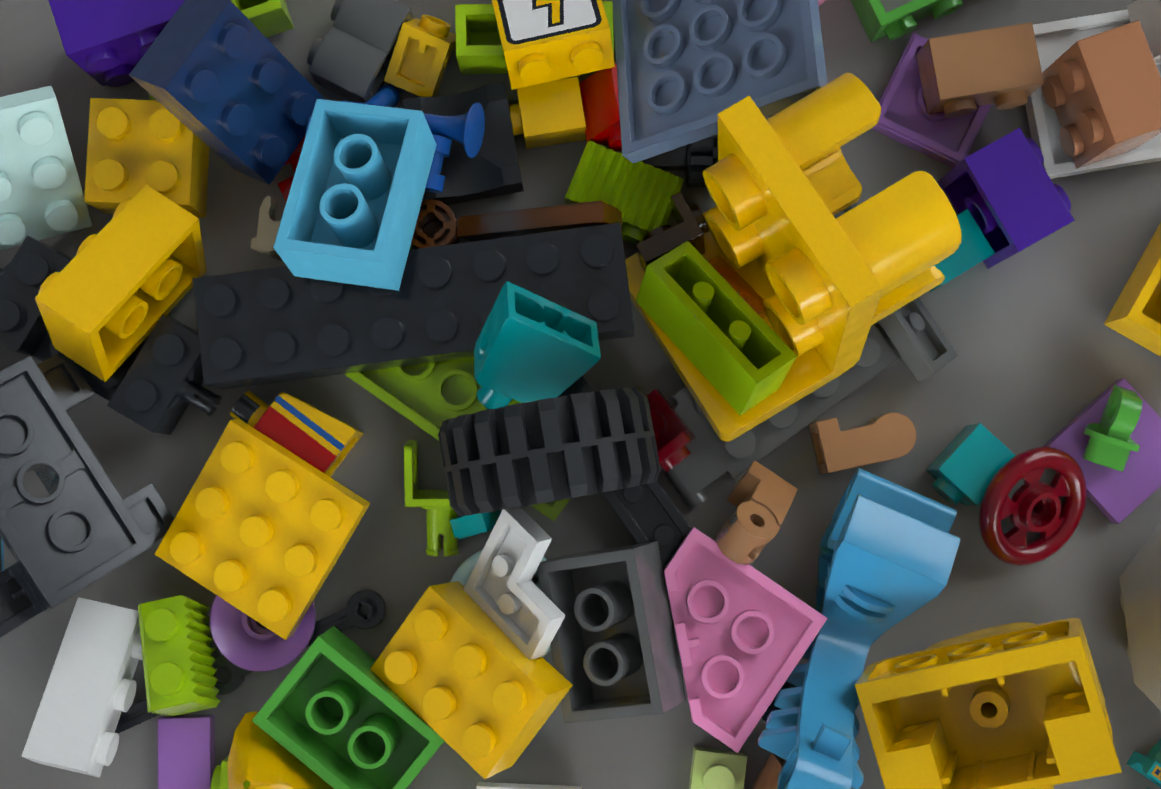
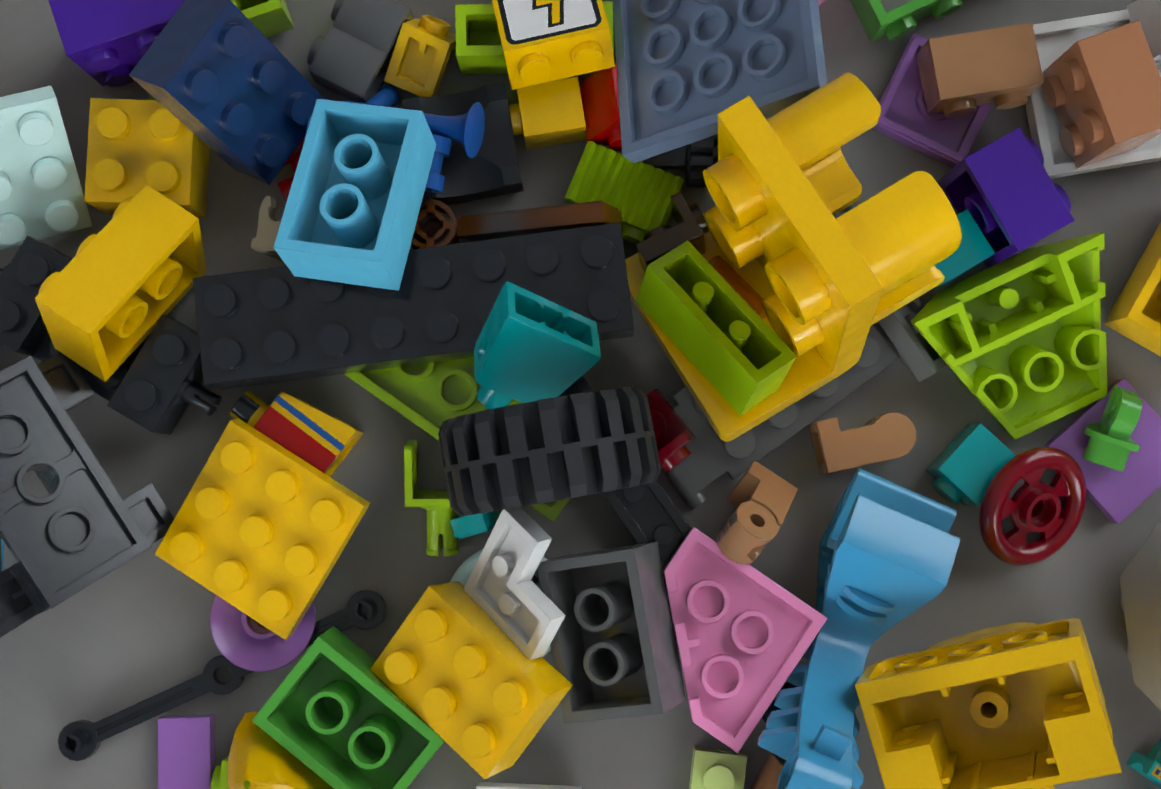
white brick [21,597,143,778] -> none
lime brick [138,595,220,716] -> none
none -> lime wedge [910,232,1107,440]

